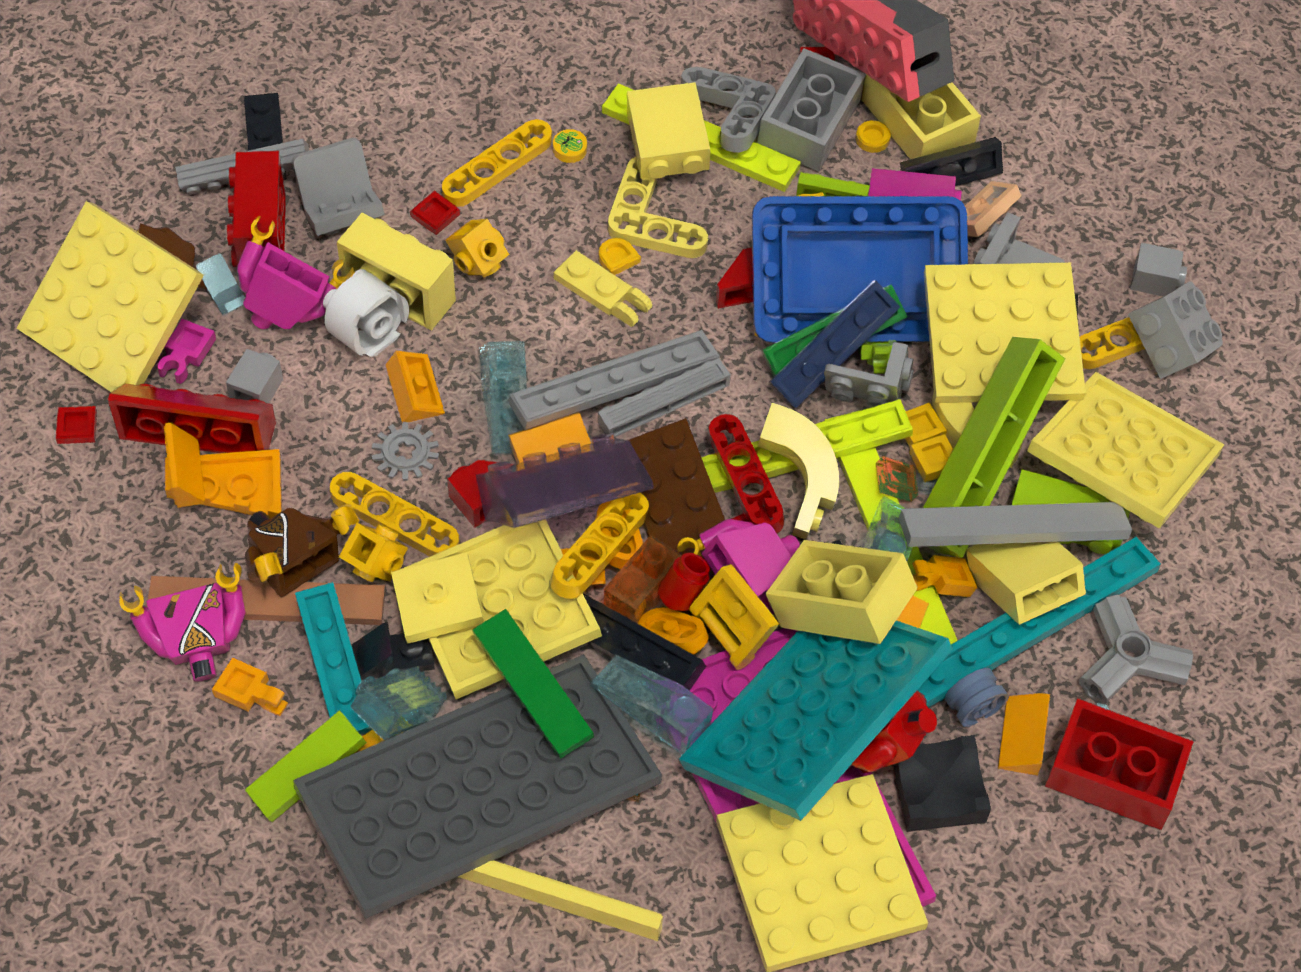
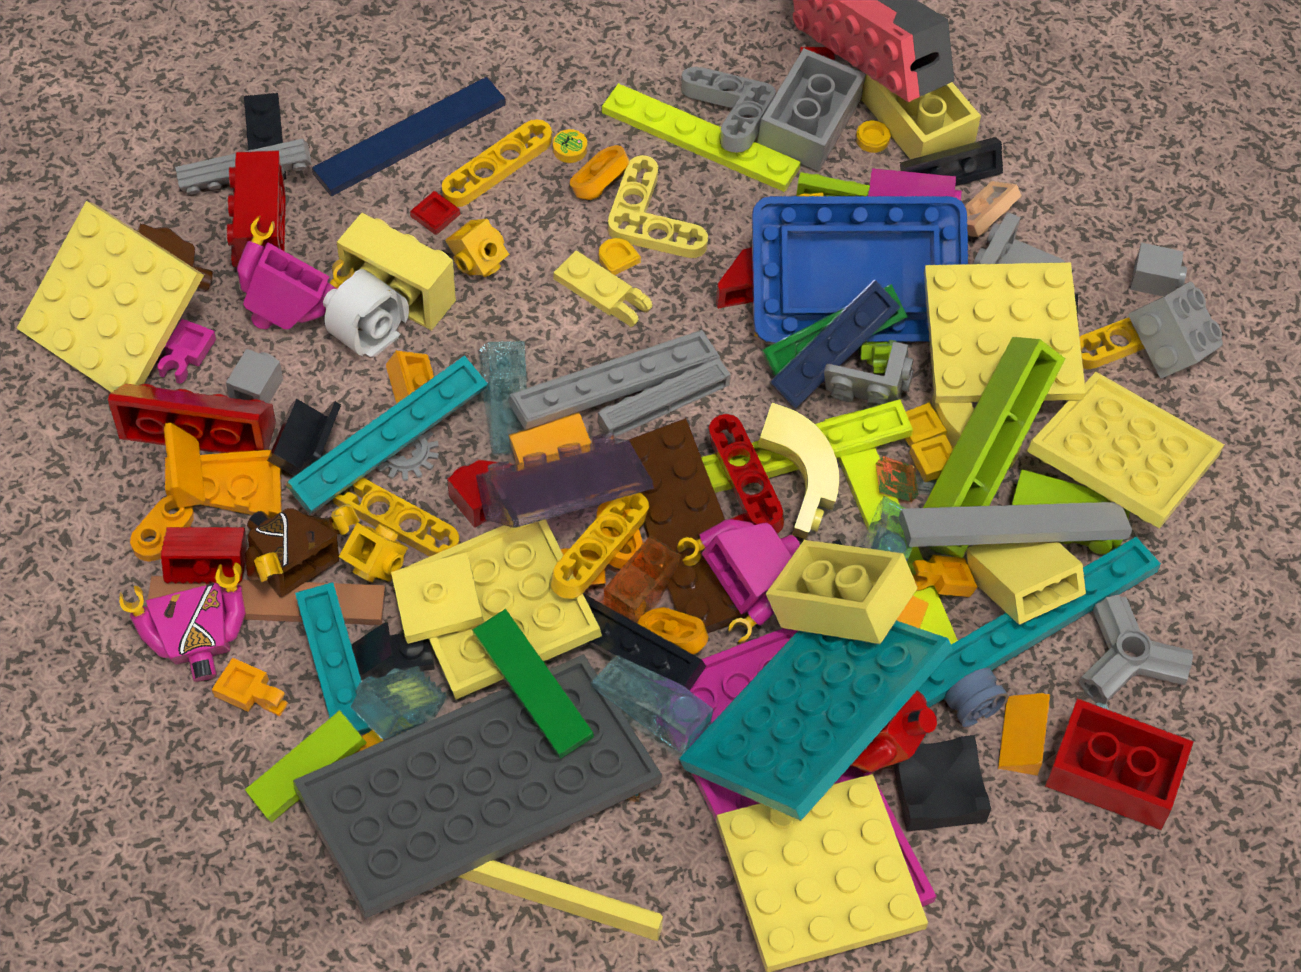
red tile [56,406,97,444] -> none
clear light blue sticker [196,253,245,316] -> none
light grey bracket [292,138,384,236] -> none
light yellow brick [627,82,710,179] -> none
red brick [658,553,710,611] -> none
yellow plate [689,564,779,670] -> none
none -> light orange plate [130,495,194,562]
none -> red brick [161,527,247,584]
none -> black panel [267,399,341,476]
none -> teal plate [286,355,488,515]
none -> dark blue tile [312,77,506,197]
none -> light orange plate [570,145,629,200]

